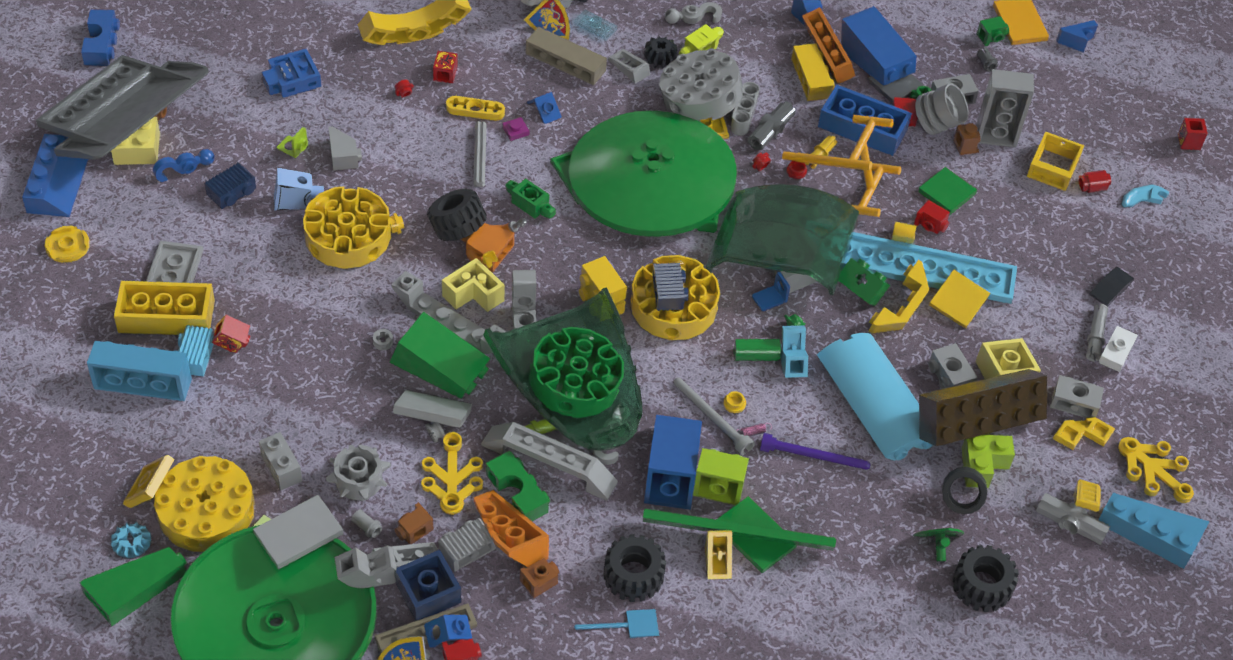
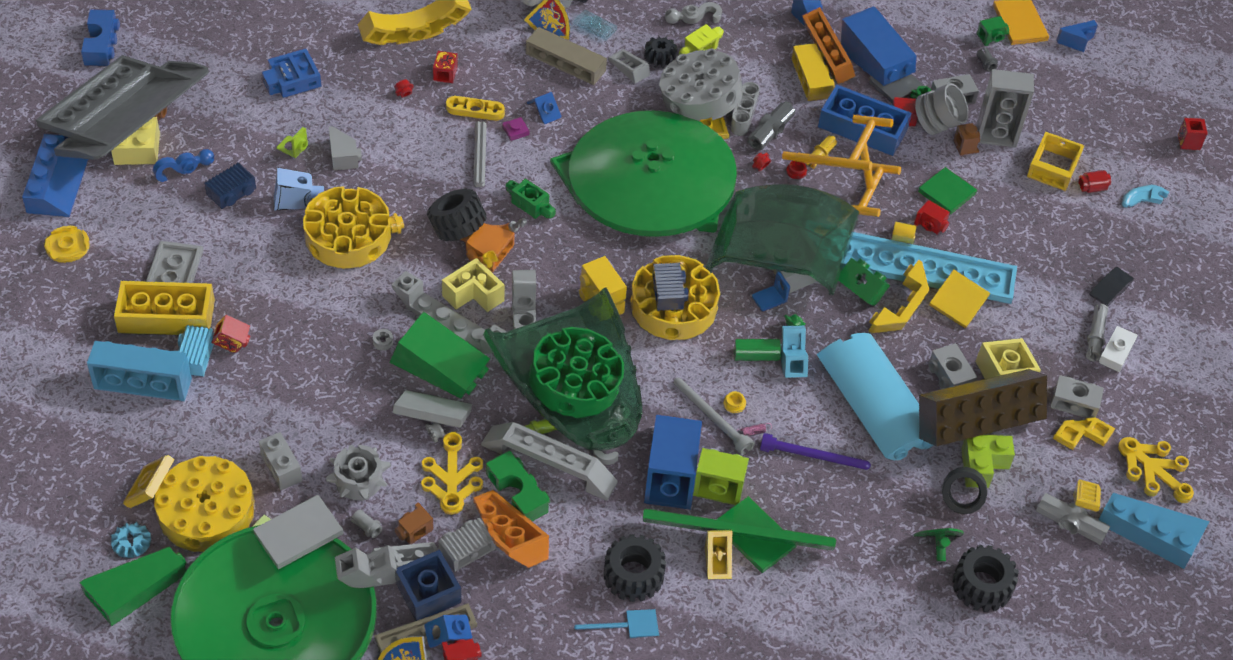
dark orange brick [520,558,559,598] -> none

